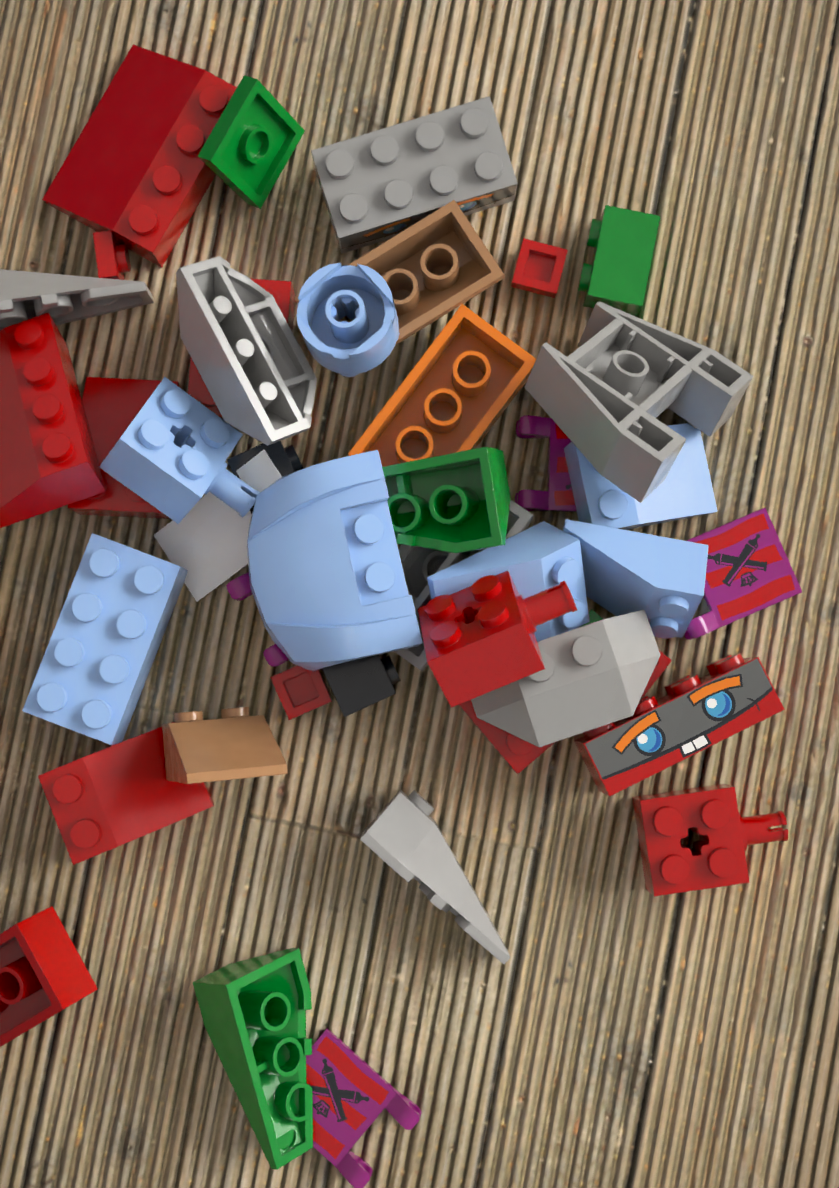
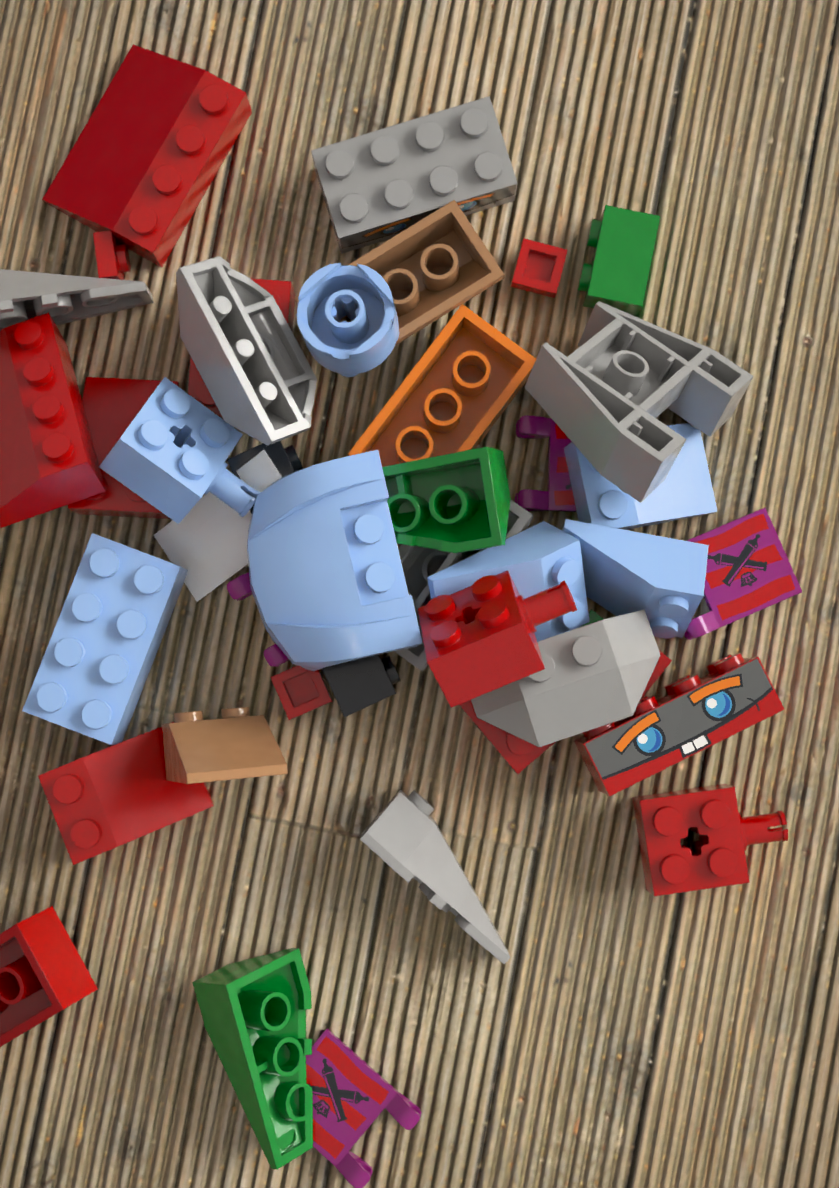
green plate [197,75,305,209] -> none

